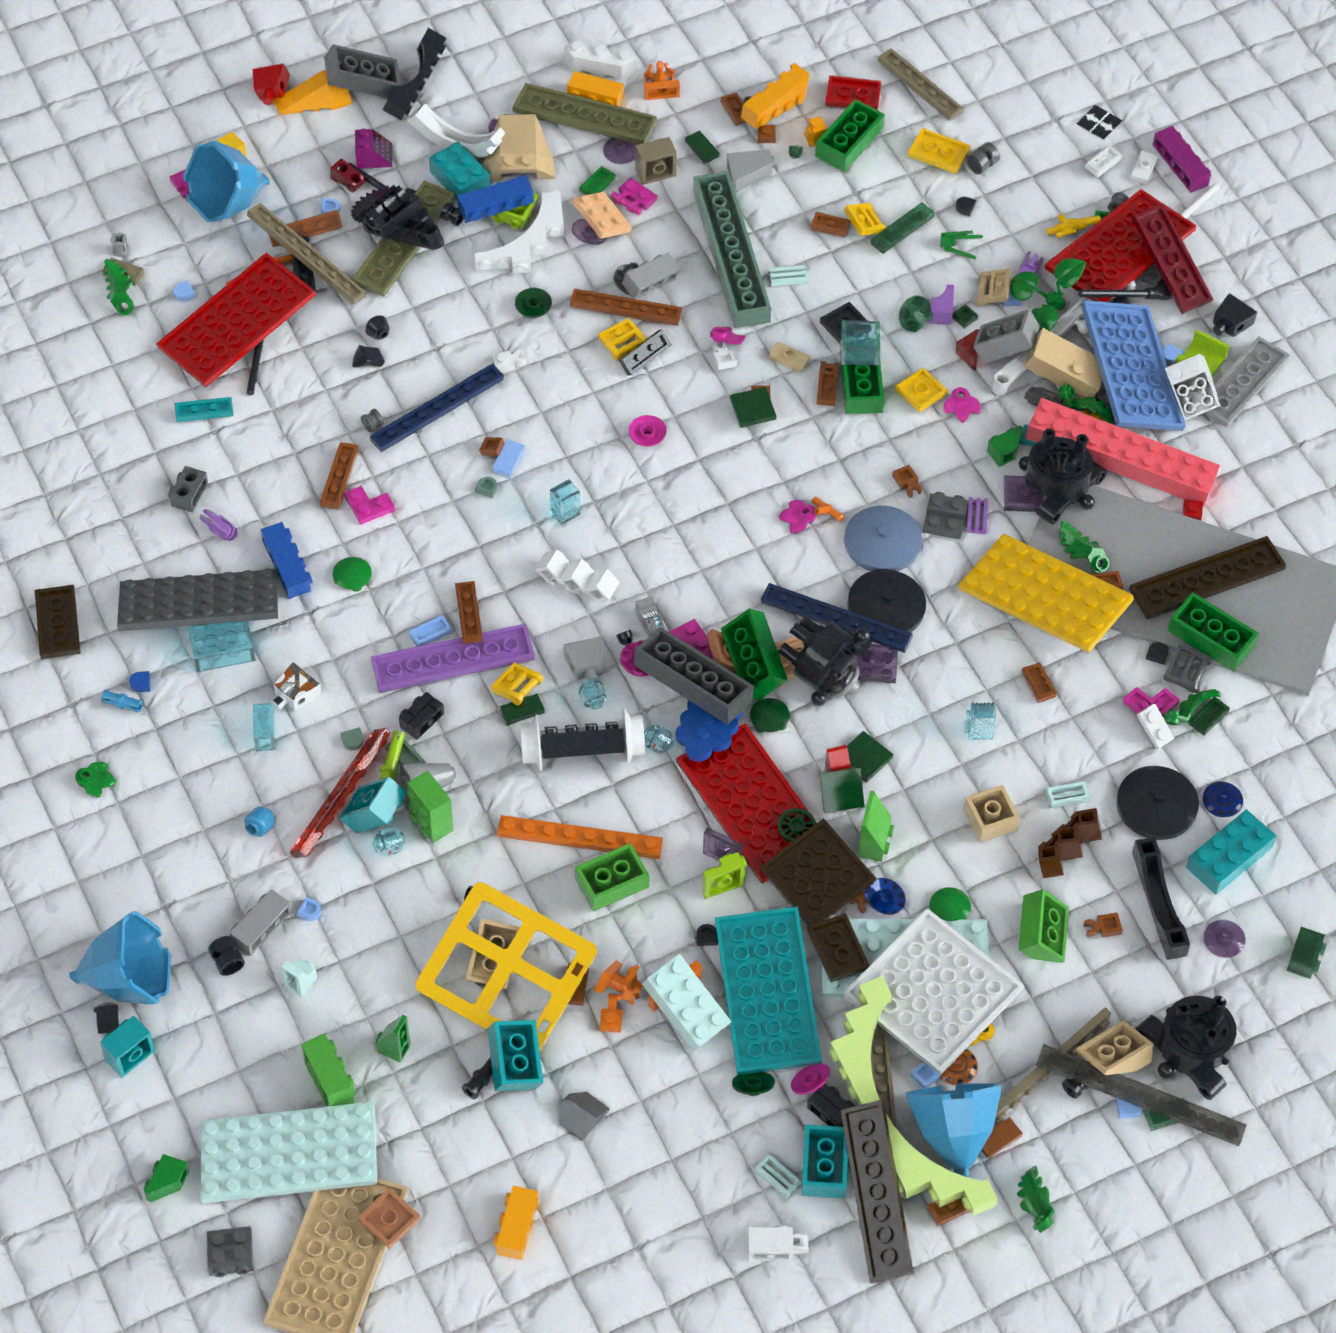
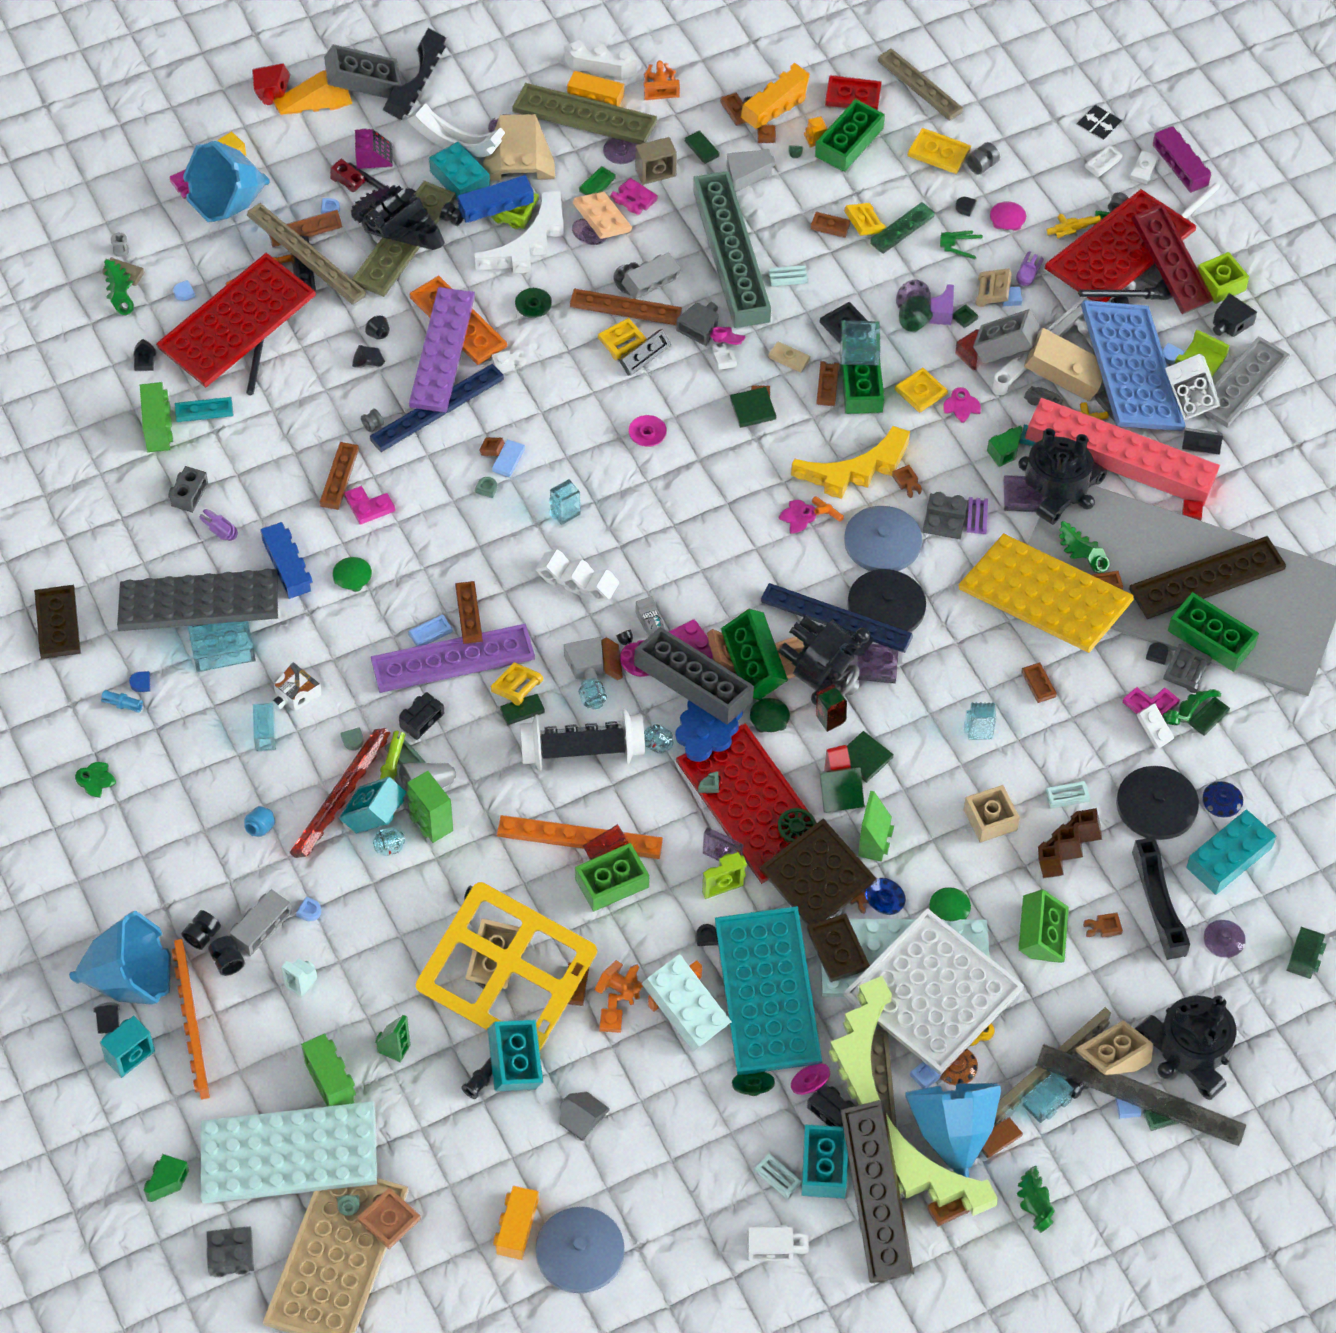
green plant [1010,258,1086,334] -> none
green plant [1059,383,1113,424] -> none
none -> black tile [133,339,156,371]
none -> bright green brick [139,382,173,453]
none -> orange plate [171,939,210,1100]
none -> black wheel [181,910,221,950]
none -> sand green plate [337,1195,360,1216]
none -> orange plate [409,275,507,365]
none -> medium lavender plate [409,287,475,413]
none -> sand blue dish [536,1207,624,1293]
none -> clear red hinge [583,824,630,860]
none -> dark orange tile [601,637,623,680]
none -> dark grey torso [676,302,719,346]
none -> sand green tile [698,772,719,793]
none -> yellow arch [791,426,910,499]
none -> piece [816,684,847,732]
none -> clear purple dish [896,280,931,316]
none -> dark pink dish [990,201,1026,231]
none -> clear light blue brick [1022,1071,1074,1123]
none -> black panel [1182,428,1223,455]
none -> lime brick [1197,252,1249,304]

